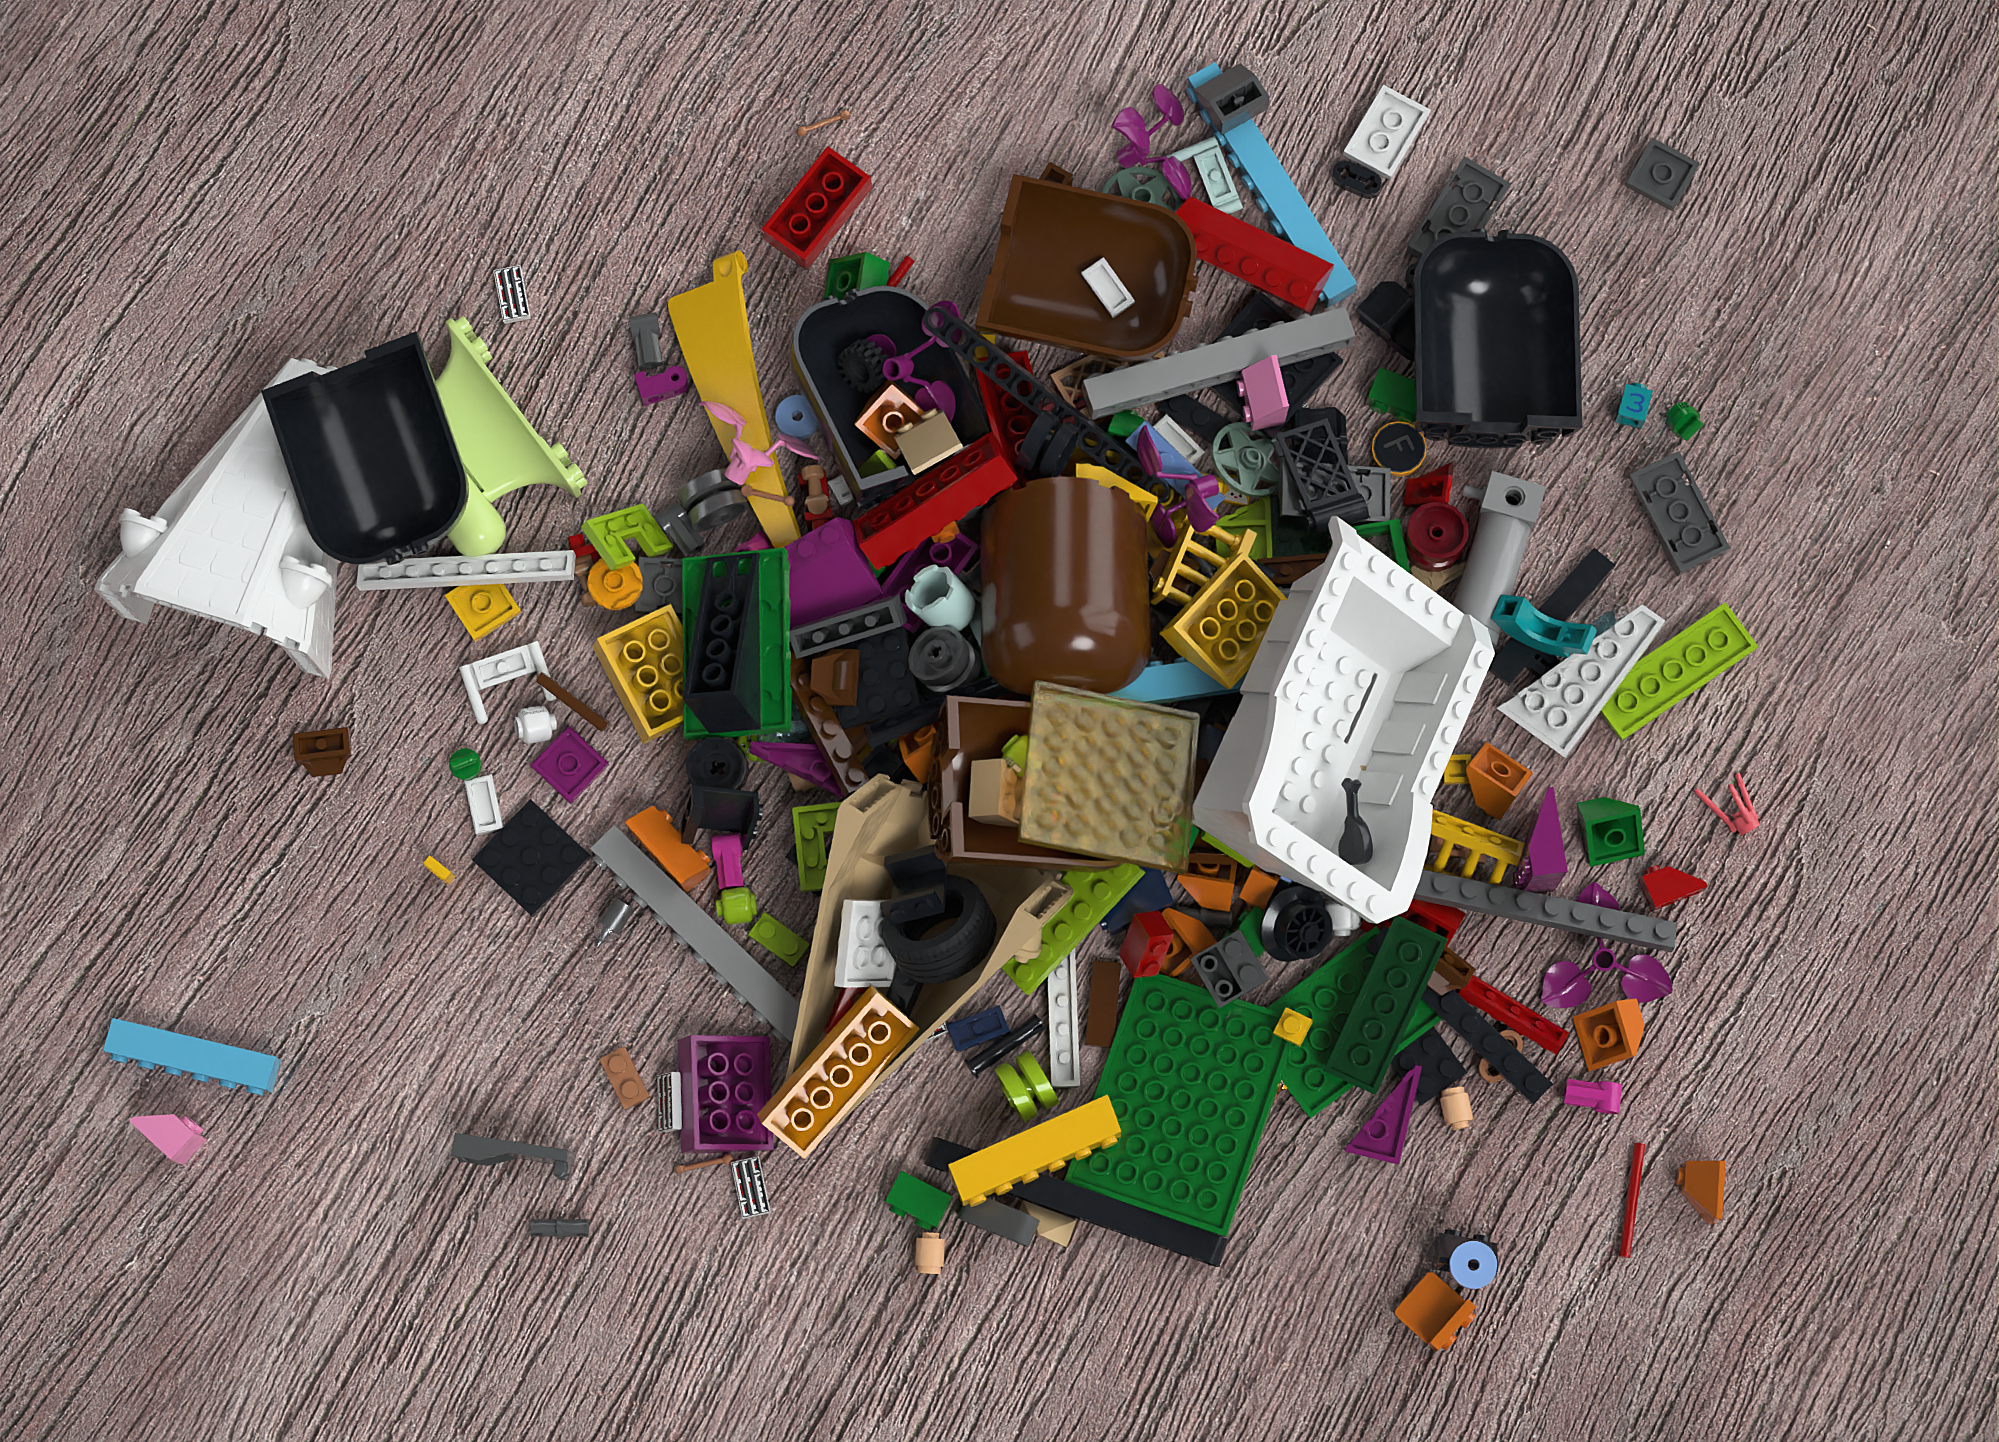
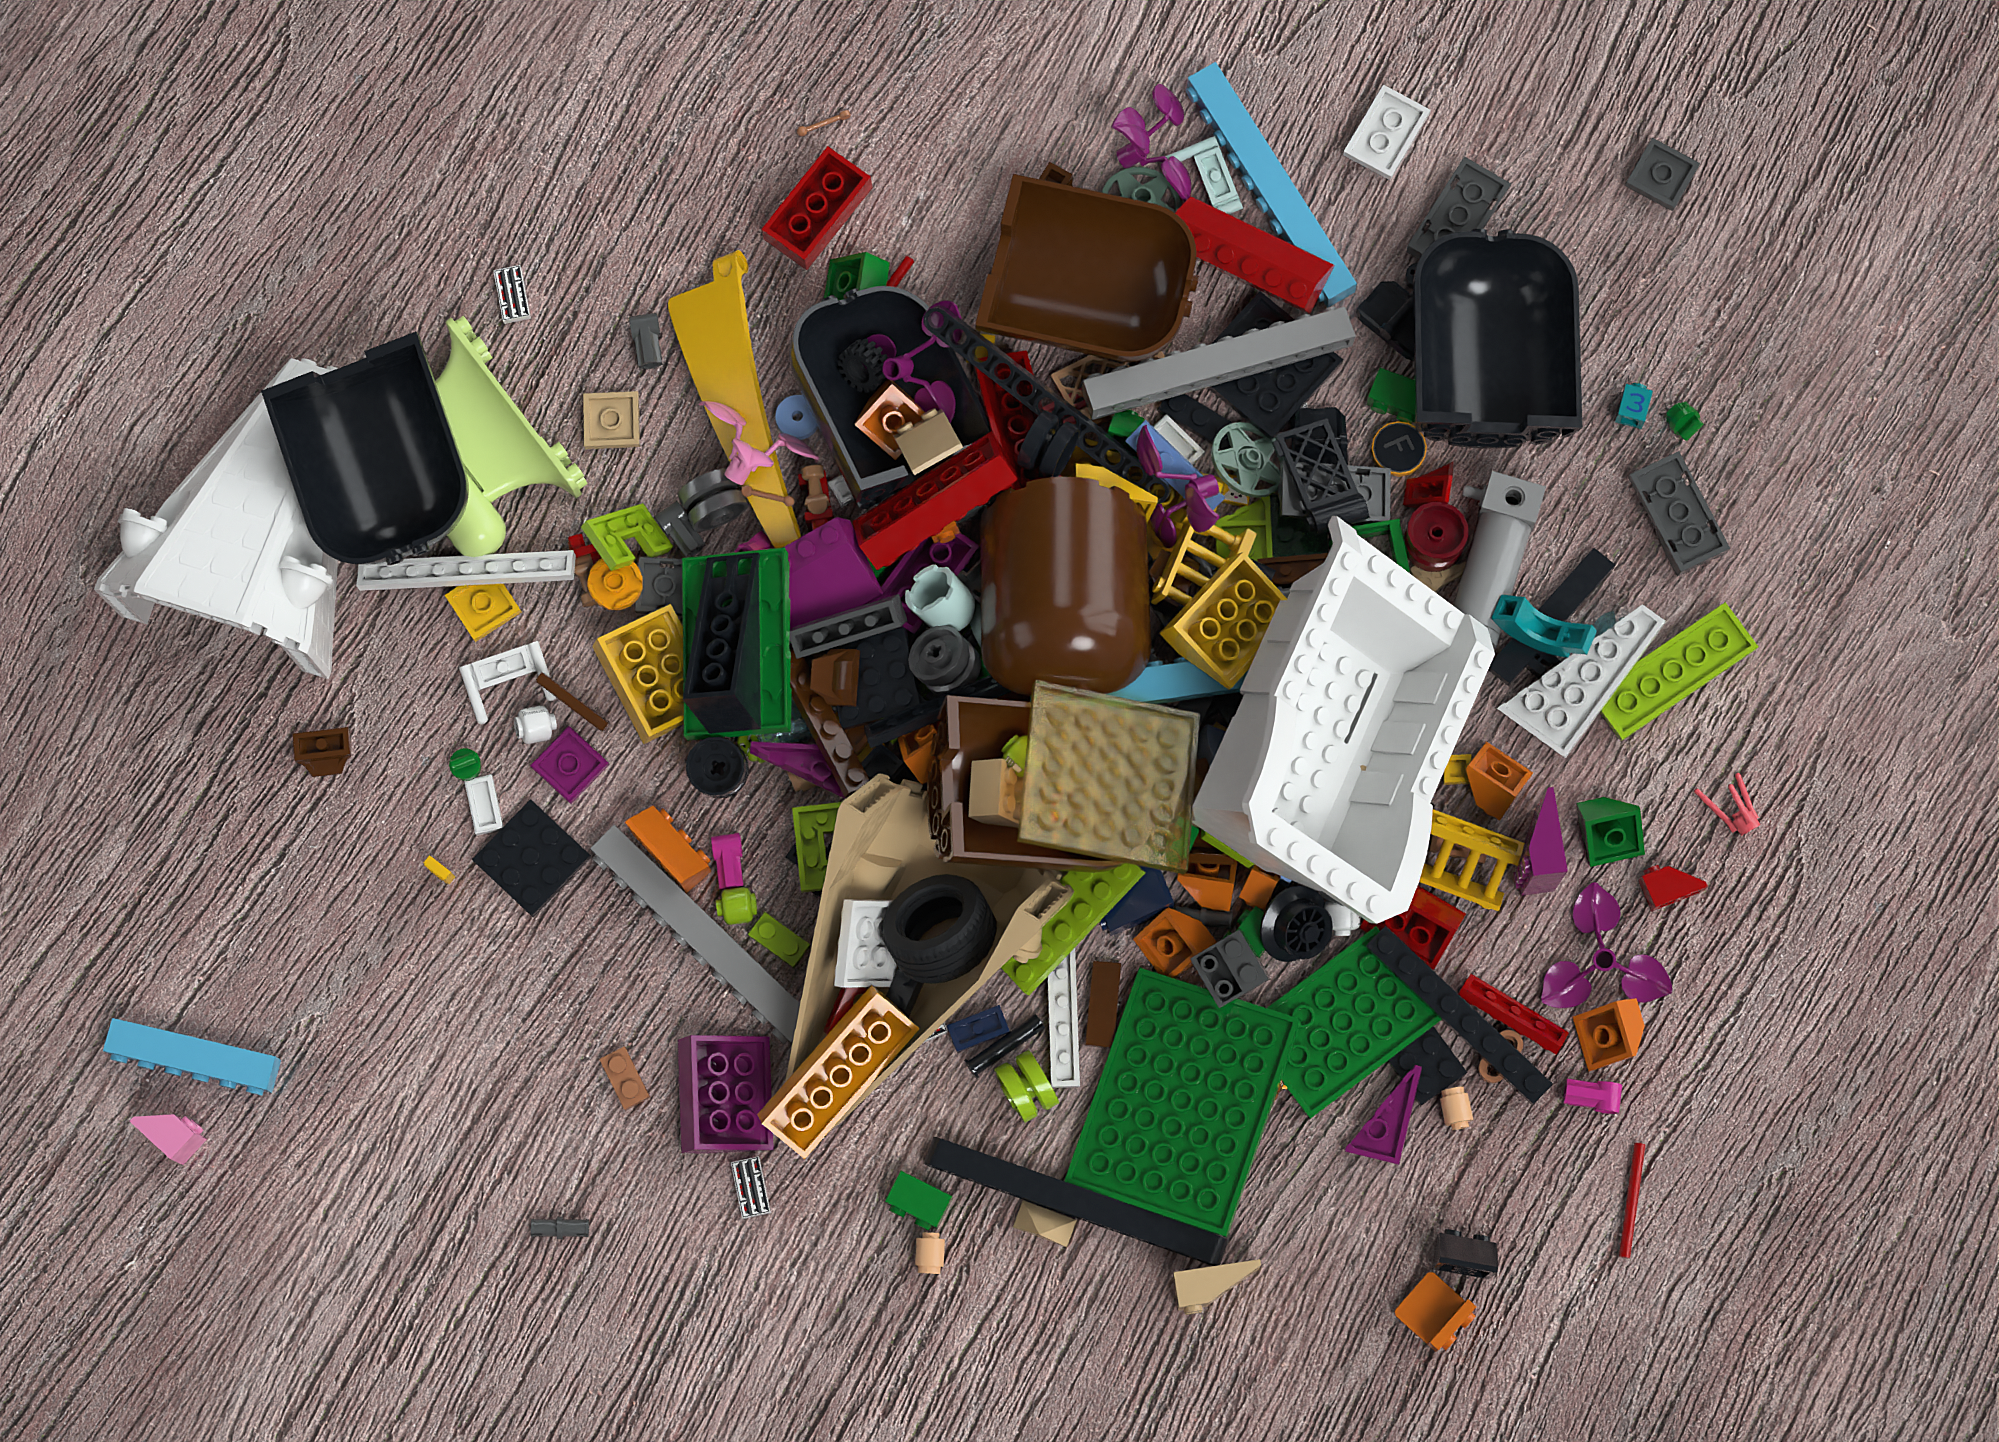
dark grey piece [451,1133,576,1180] -> none
flat silver piece [594,897,634,948] -> none
magenta leg [634,366,688,406] -> none
tile [657,1072,682,1133] -> none
nougat hinge [674,1153,733,1173] -> none
black panel [681,785,764,850] -> none
lime slope [857,449,897,478] -> none
black panel [880,844,948,925] -> none
yellow slope [948,1094,1121,1207] -> none
dark grey beam [957,1197,1040,1247] -> none
white tile [1081,257,1135,318] -> none
red brick [1119,911,1174,978] -> none
dark grey slope [1194,63,1270,135] -> none
bright pink slope [1237,355,1289,431] -> none
yellow plate [1273,1007,1313,1047] -> none
dark green plate [1323,915,1448,1095] -> none
black beam [1332,161,1382,199] -> none
black piece [1338,778,1373,865] -> none
dark grey plate [1412,870,1677,953] -> none
reddish brown slope [1427,945,1476,996] -> none
light blue piece [1449,1241,1497,1289] -> none
orange slope [1676,1160,1726,1224] -> none
none -> tan plate [583,391,640,449]
none -> tan slope [1173,1259,1261,1315]

